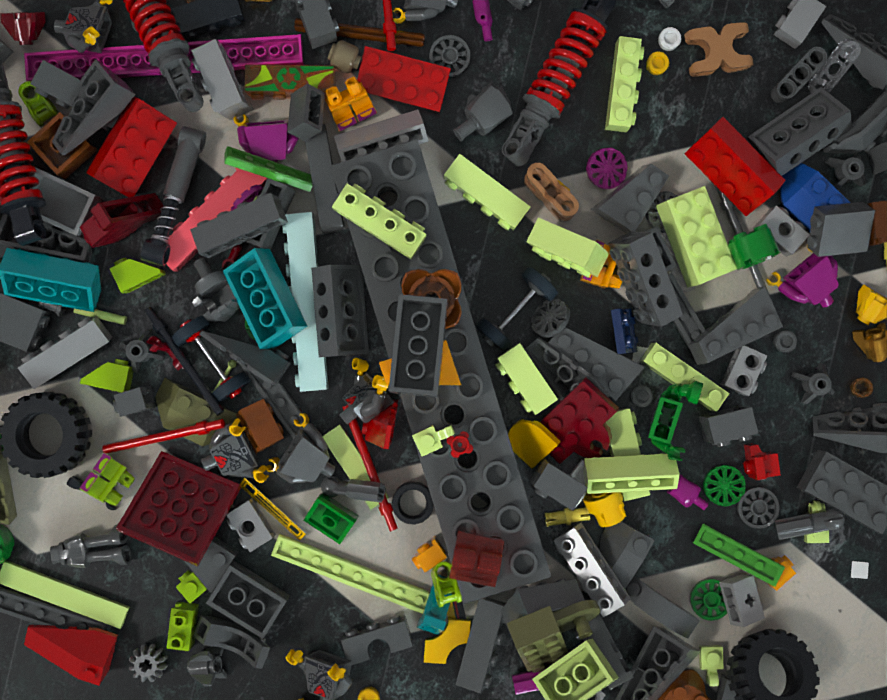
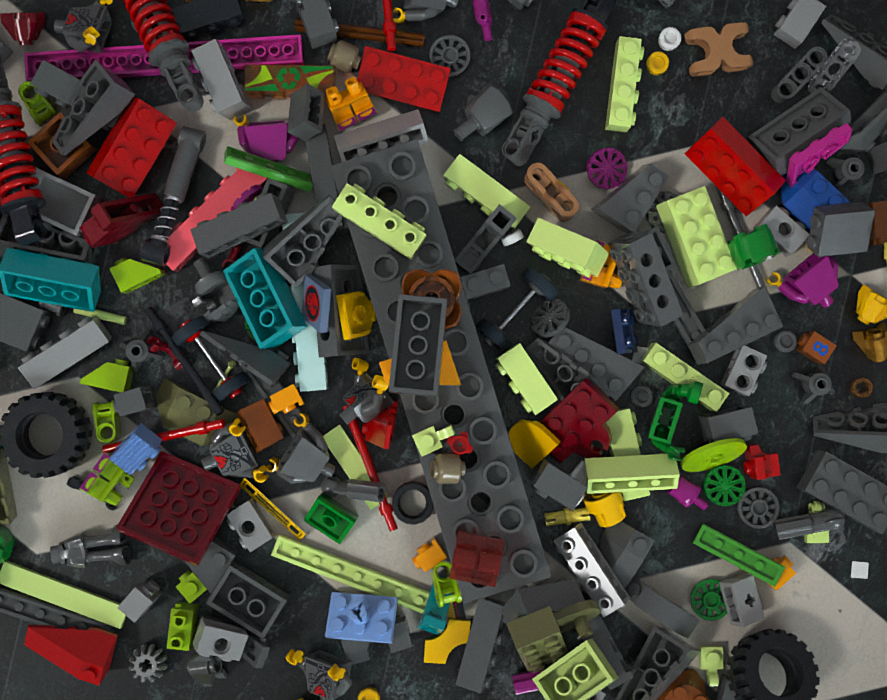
none -> lime piece [92,399,122,443]
none -> medium blue brick [109,423,162,475]
none -> light grey brick [117,578,163,623]
none -> light grey brick [193,618,249,662]
none -> dark grey wedge [263,195,343,288]
none -> light orange brick [268,384,305,414]
none -> sand blue tile [302,274,332,333]
none -> light blue plate [325,592,398,644]
none -> yellow tile [336,291,376,340]
none -> dark tan head [430,453,466,484]
none -> dark grey arch [455,204,517,274]
none -> dark grey brick [460,264,511,301]
none -> white tile [501,229,524,246]
none -> lime piece [681,438,747,472]
none -> dark pink wing [786,123,852,188]
none -> dark orange brick [796,331,837,364]

